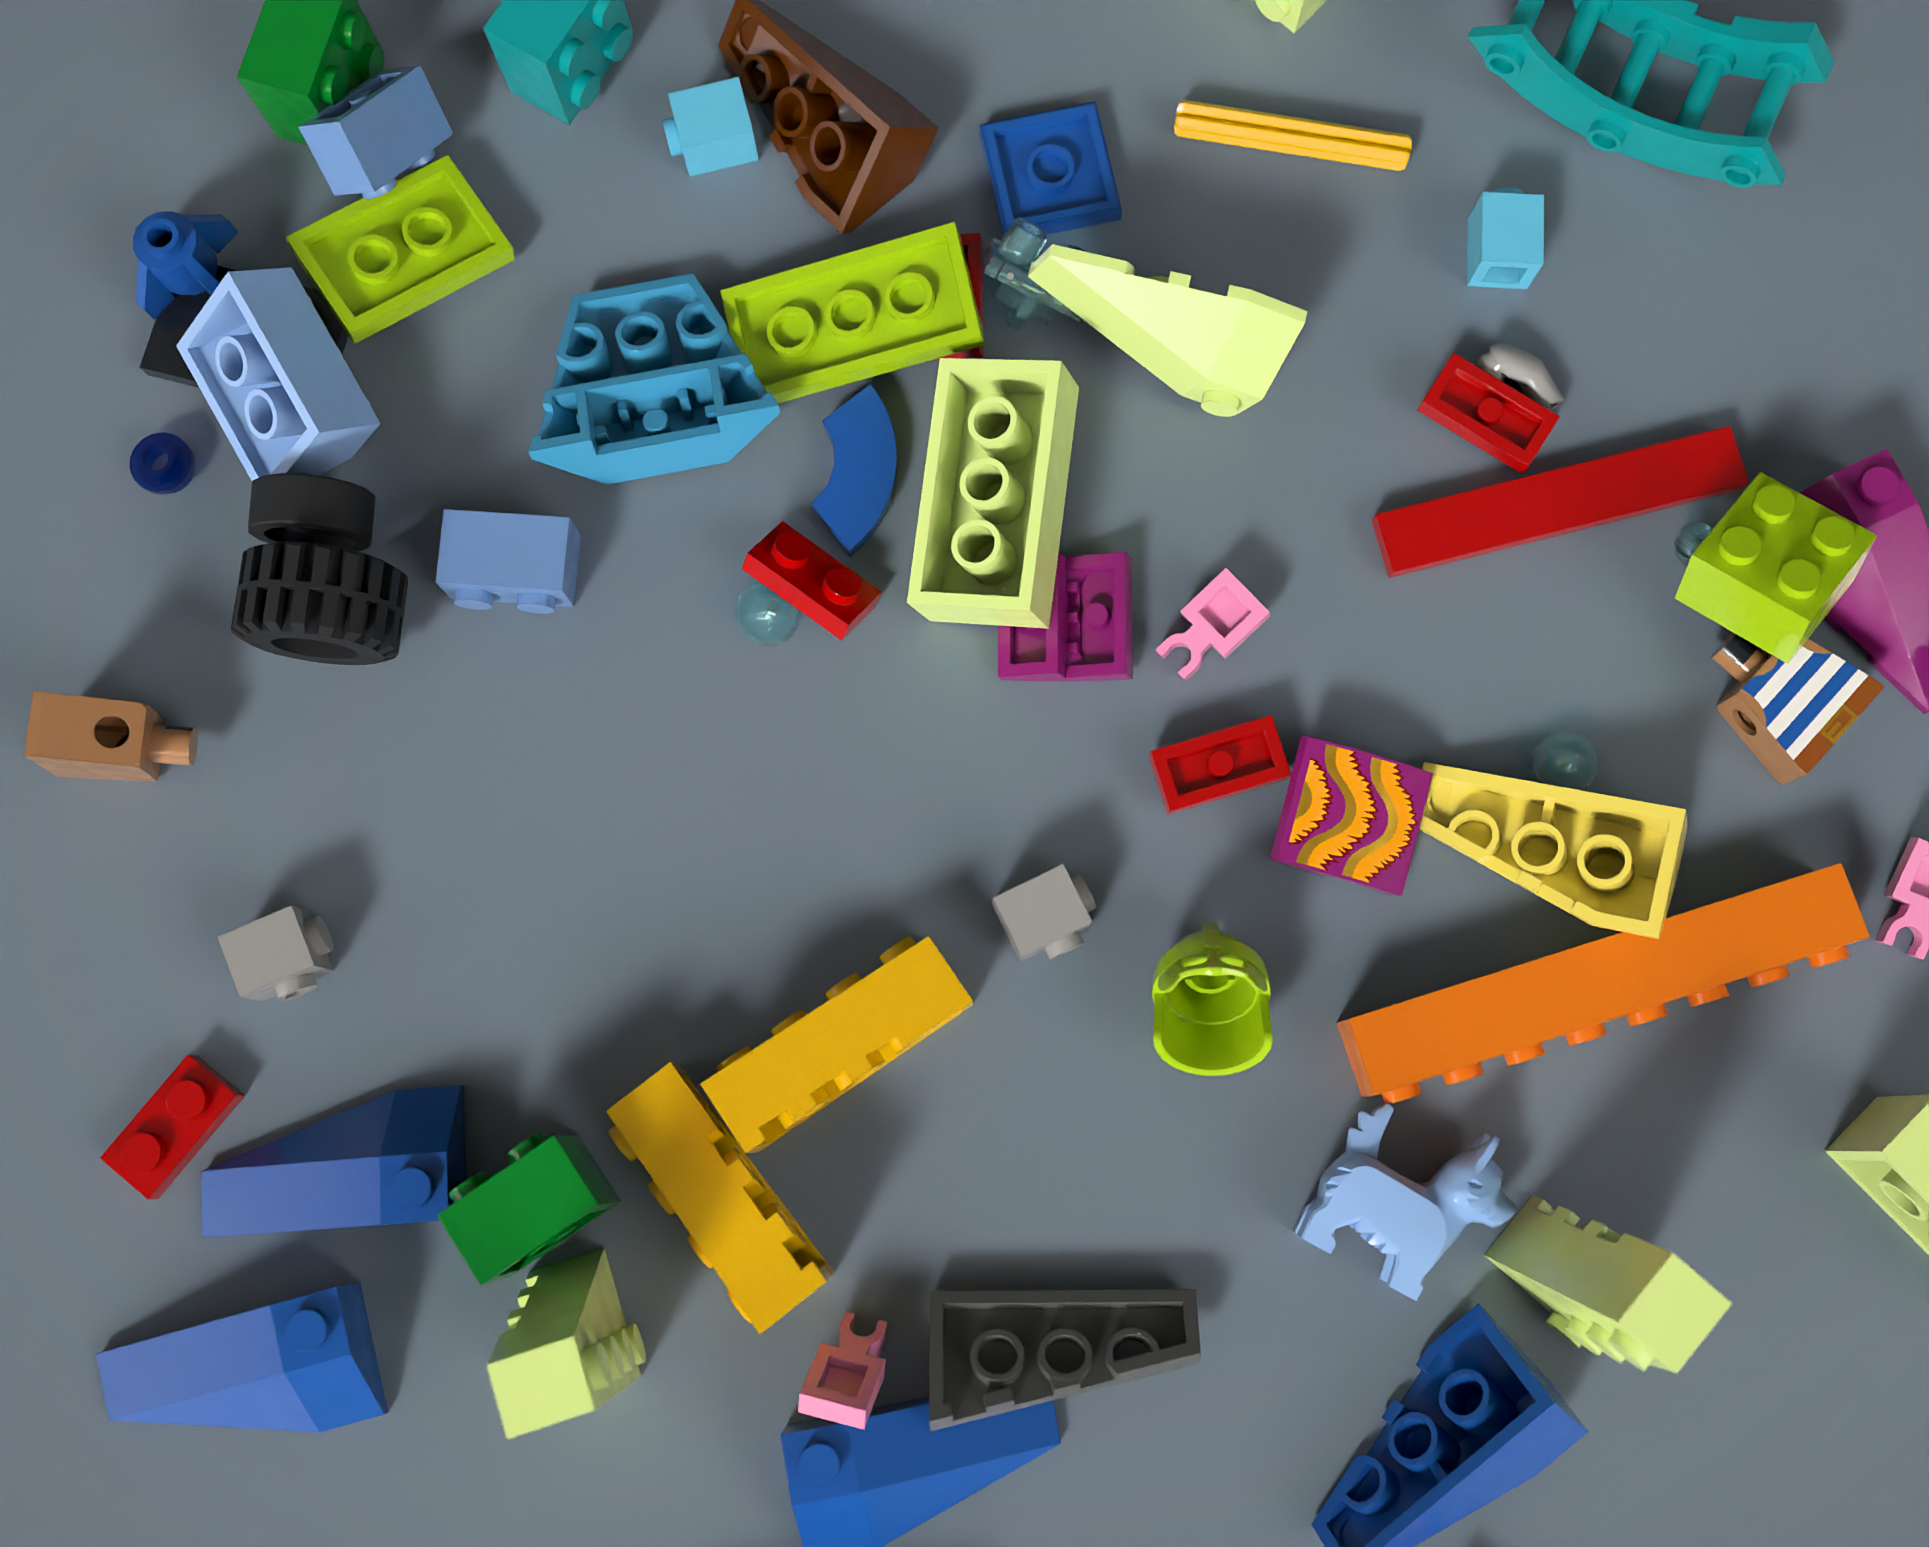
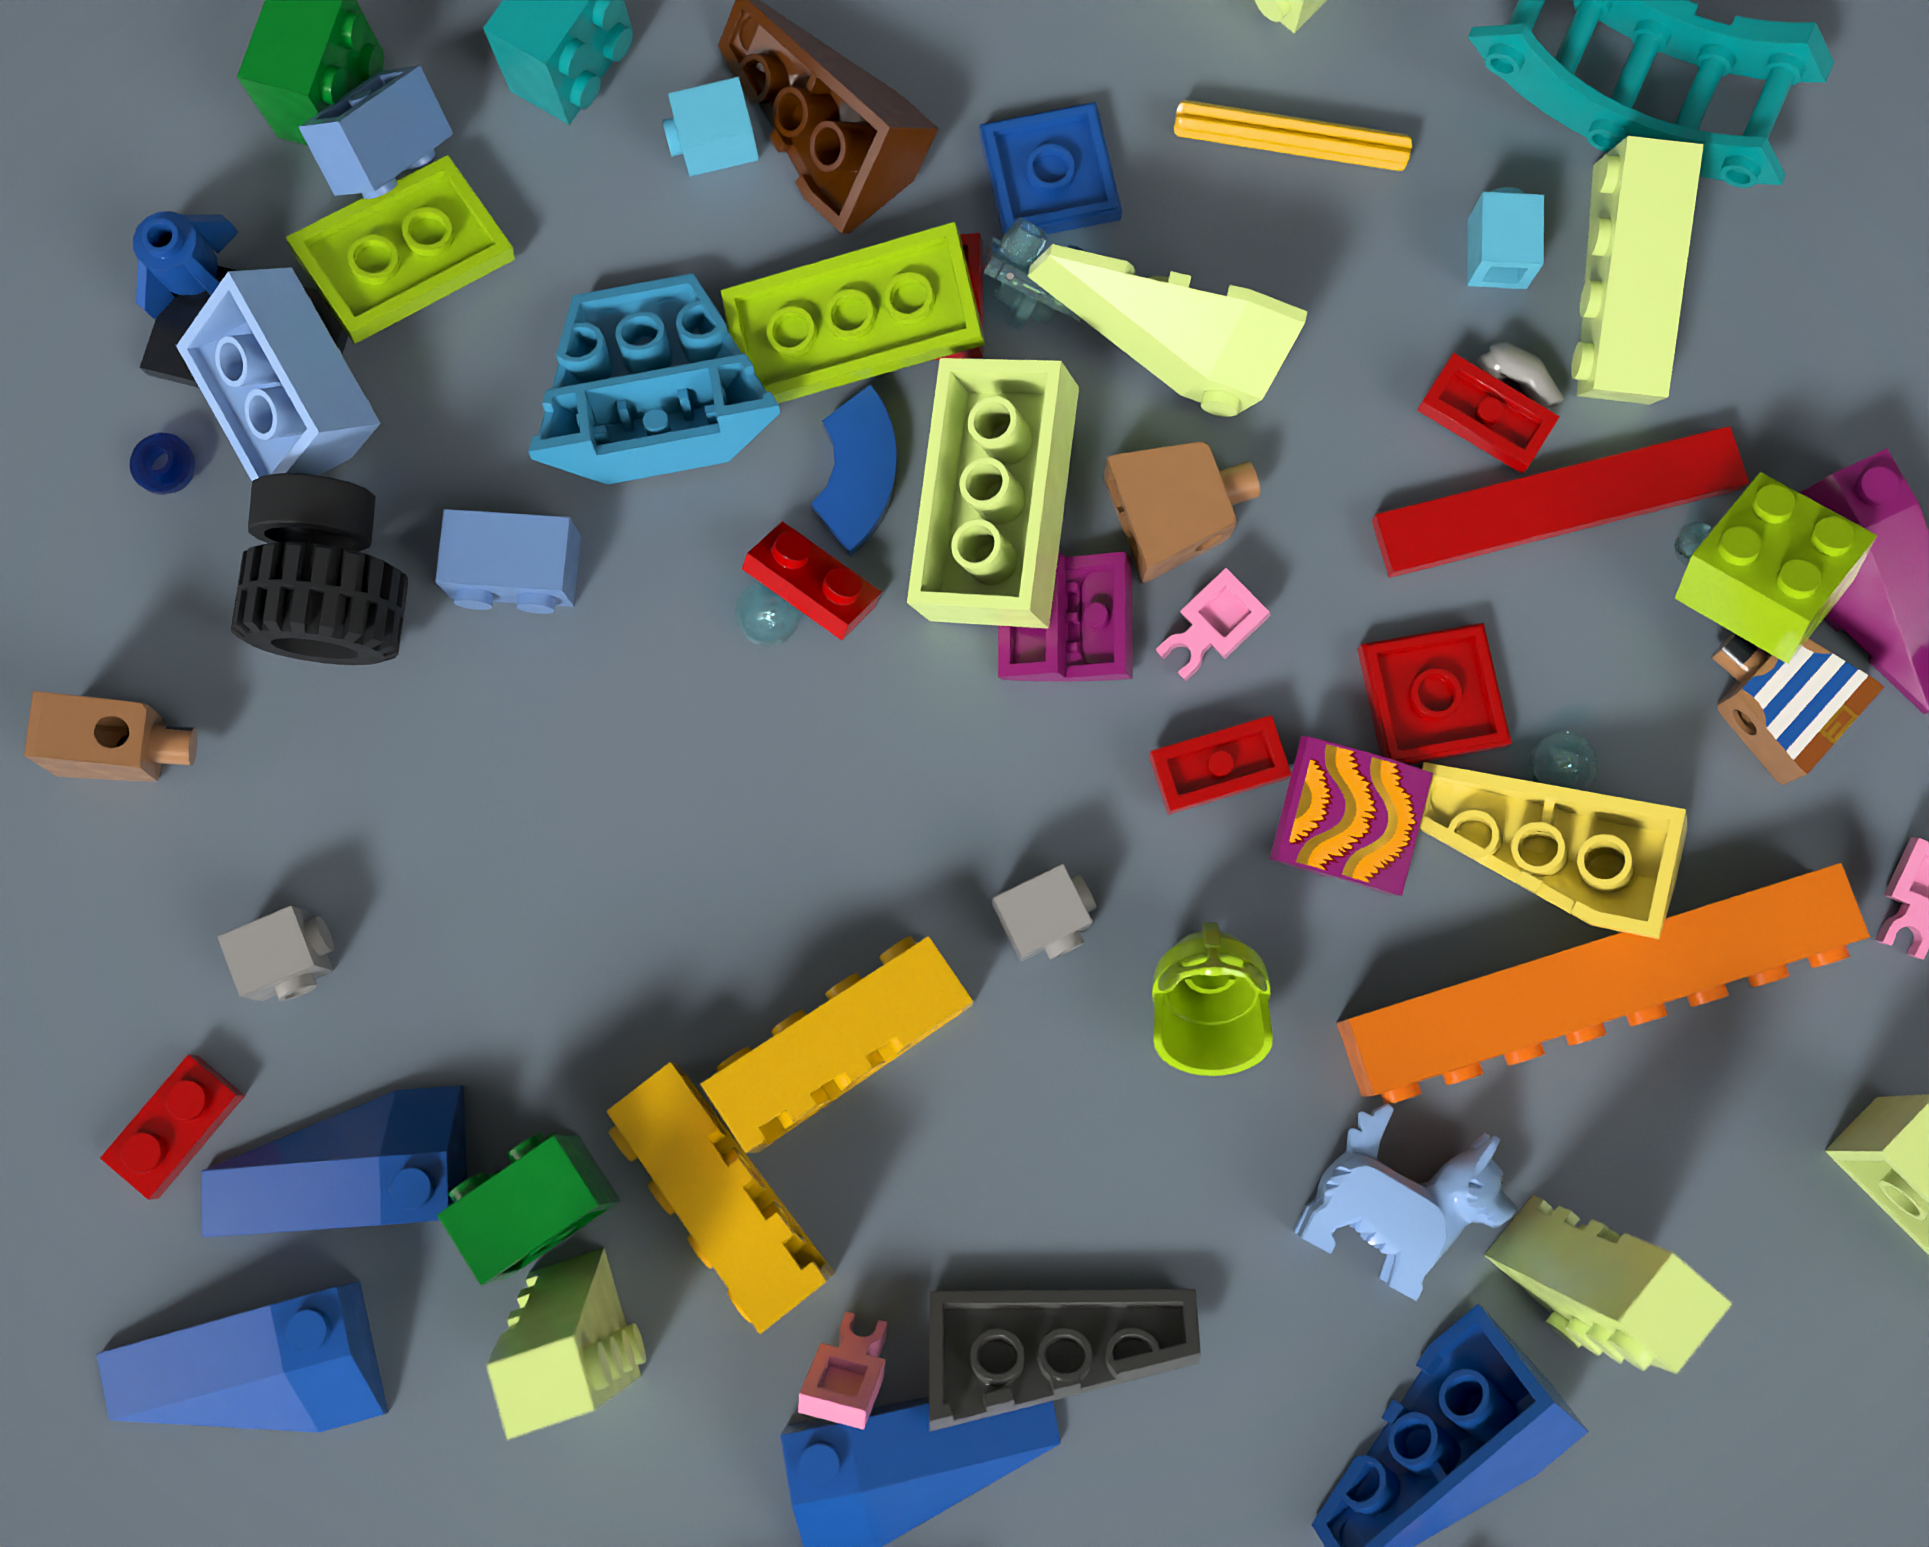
none -> medium nougat torso [1103,442,1261,583]
none -> red tile [1357,622,1512,765]
none -> yellowish green wedge [1571,136,1704,405]

